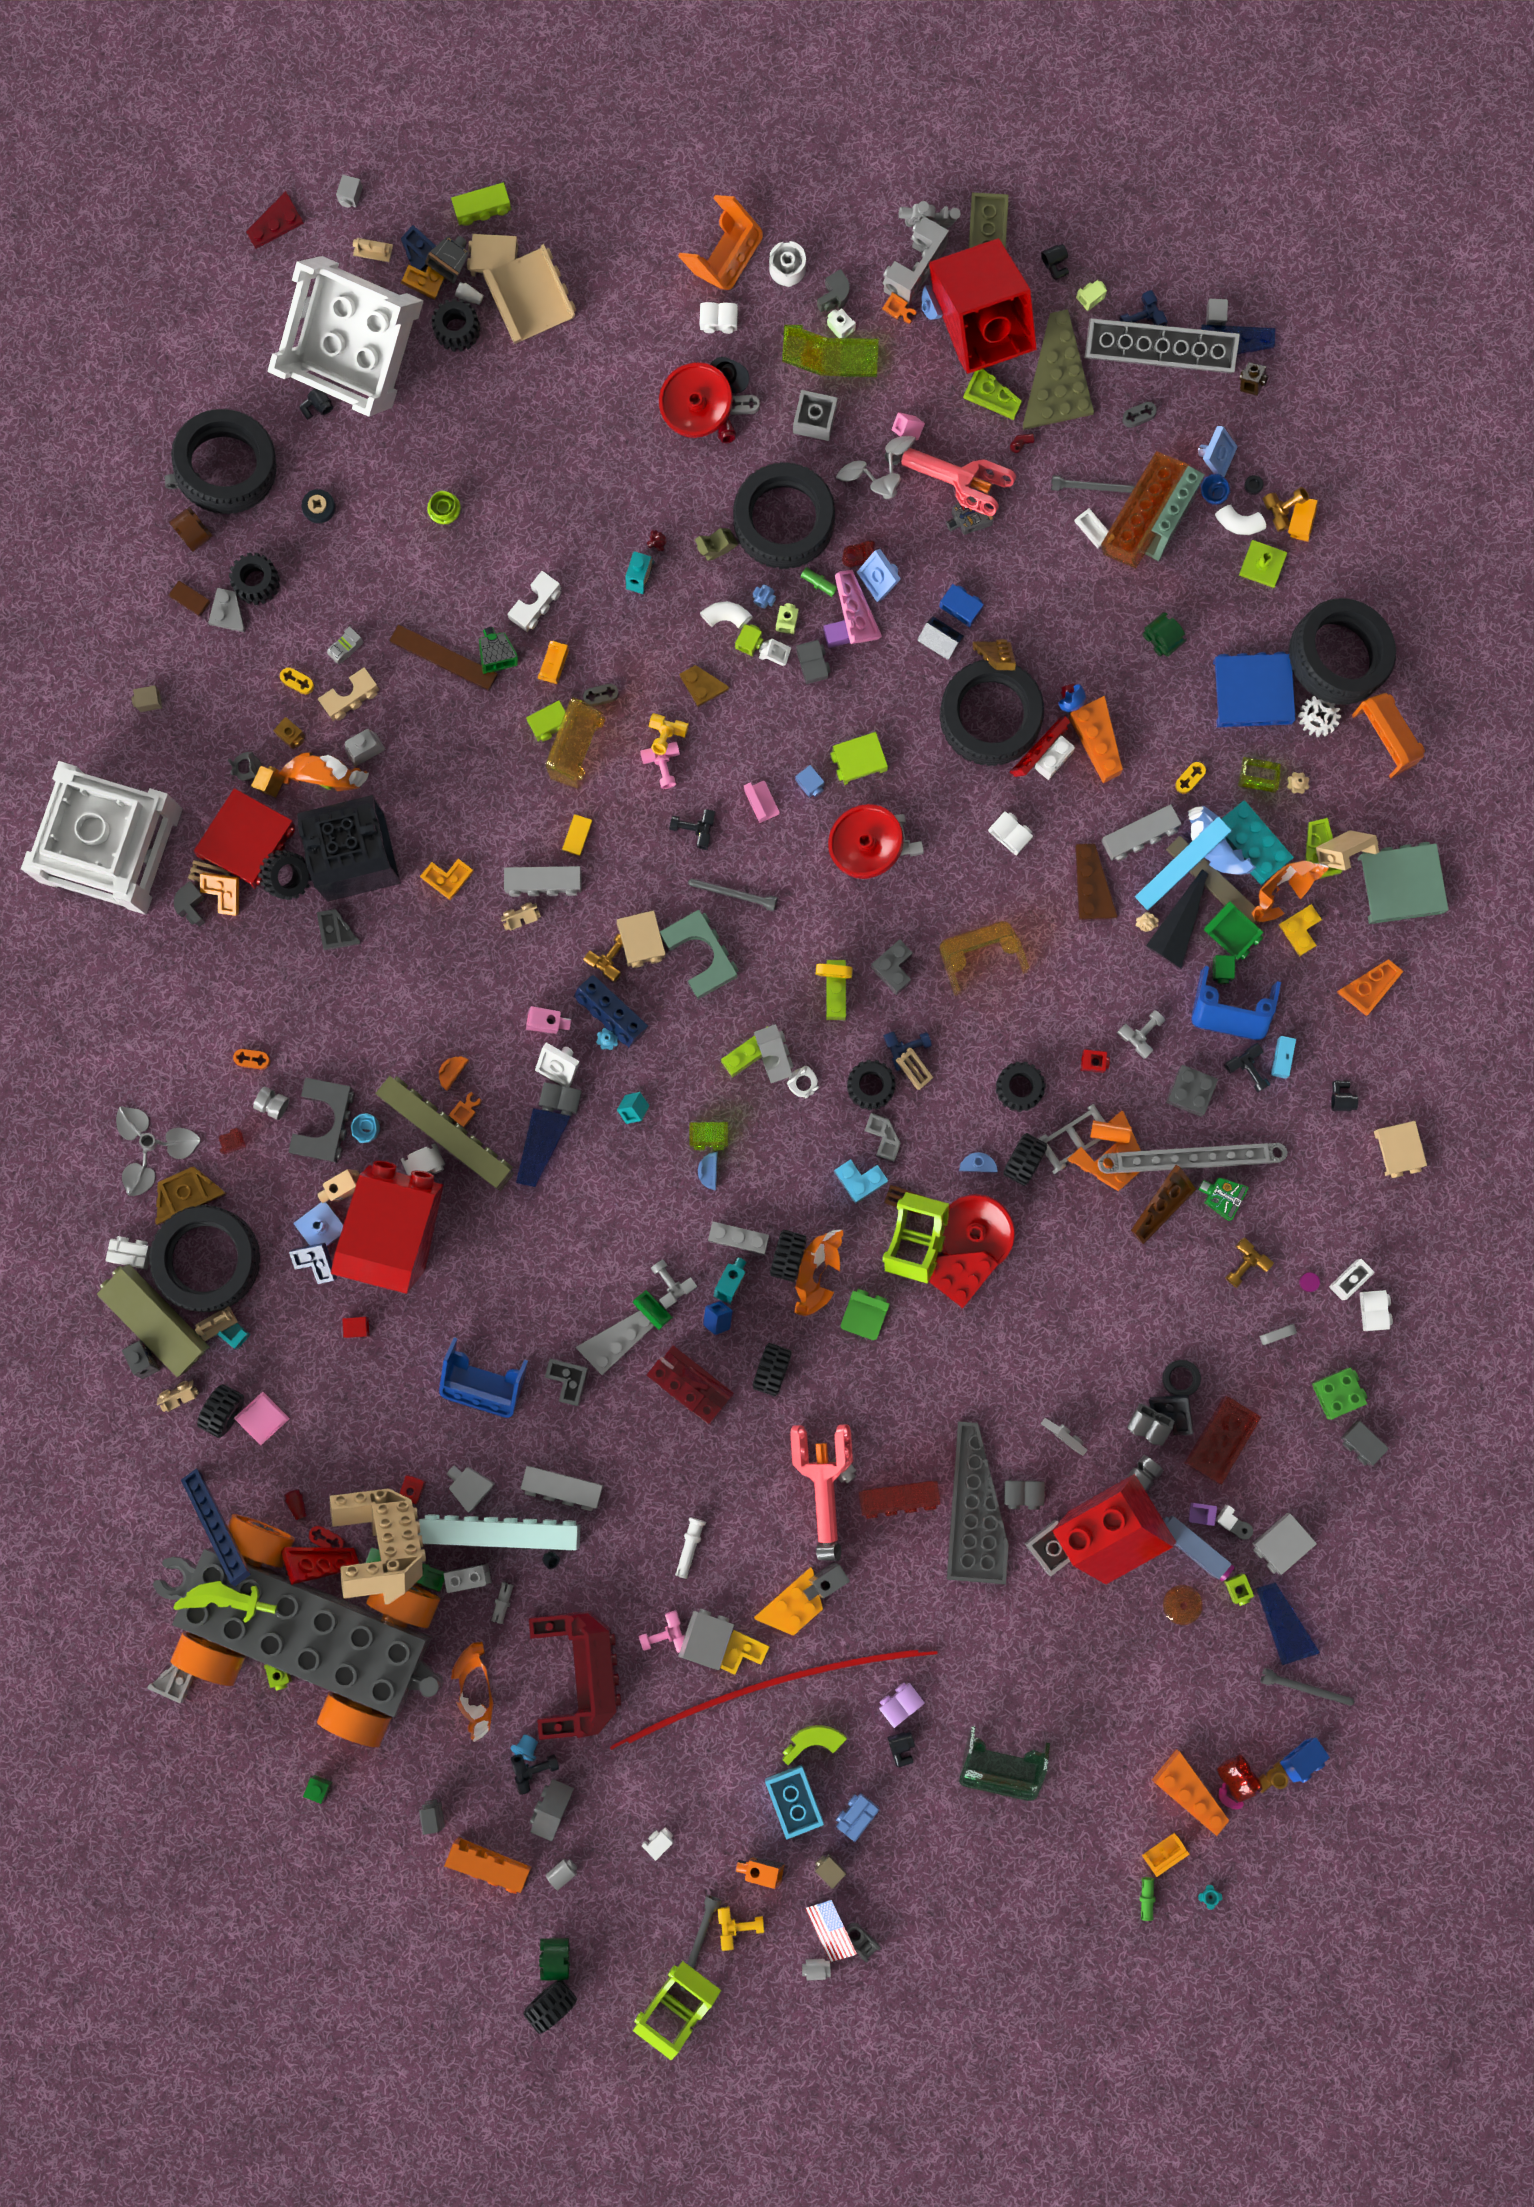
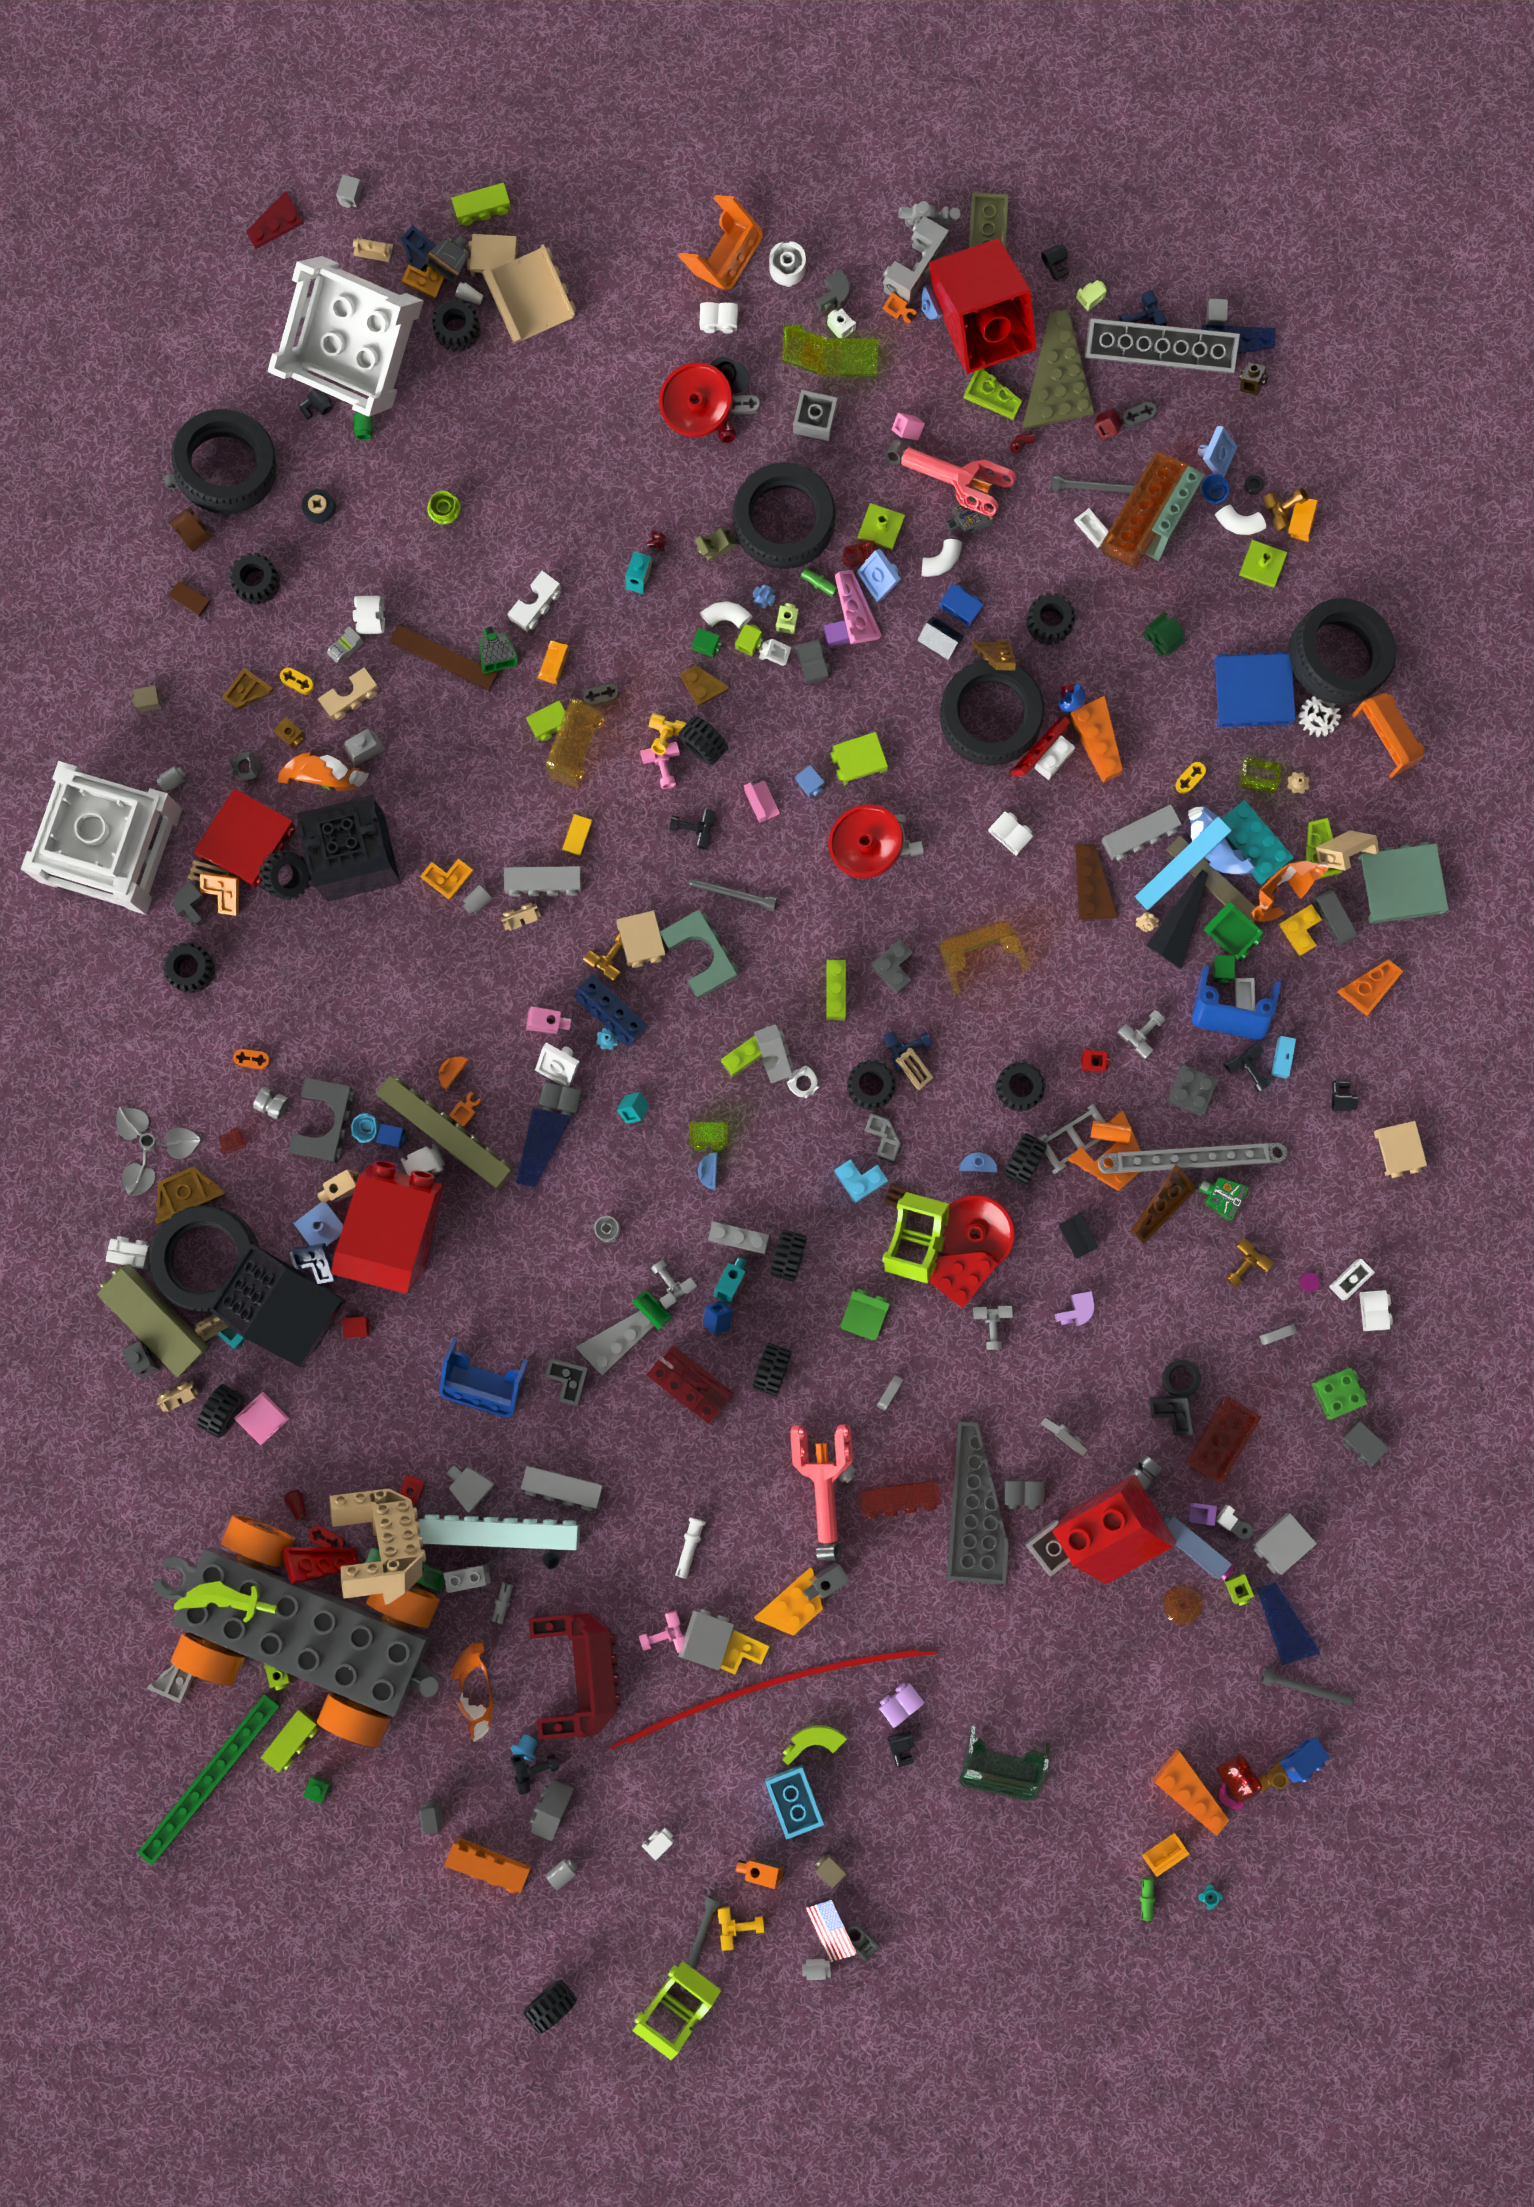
dark blue plate [181,1468,251,1587] -> none
light grey wing [208,588,245,632] -> none
pearl gold brick [251,766,285,798] -> none
dark grey wing [317,909,360,950] -> none
dark green brick [539,1938,570,1981] -> none
orange animal [795,1230,843,1316] -> none
yellow beam [816,964,853,978] -> none
medium blue brick [835,1793,880,1842] -> none
light grey plant [836,436,916,499] -> none
dark grey brick [1127,1403,1175,1446] -> none
none -> green plate [137,1694,281,1866]
none -> light grey brick [156,766,186,792]
none -> black tyre [162,942,215,993]
none -> black container [209,1243,347,1368]
none -> pearl gold wing [222,668,274,710]
none -> lime brick [260,1708,319,1773]
none -> white brick [353,596,385,634]
none -> green brick [354,412,373,440]
none -> blue brick [376,1124,407,1149]
none -> light grey brick [463,885,492,914]
none -> light grey wheel [594,1216,621,1243]
none -> black tyre [678,716,728,766]
none -> green brick [692,628,722,658]
none -> lime tile [857,503,905,551]
none -> light grey beam [876,1375,903,1411]
none -> white cylinder [921,539,962,577]
none -> light grey bar [973,1306,1013,1350]
none -> black tyre [1026,592,1075,645]
none -> lavender brick [1055,1291,1094,1326]
none -> black panel [1059,1213,1099,1259]
none -> dark red panel [1094,408,1122,440]
none -> white tile [1234,978,1256,1011]
none -> dark grey beam [1313,889,1357,946]

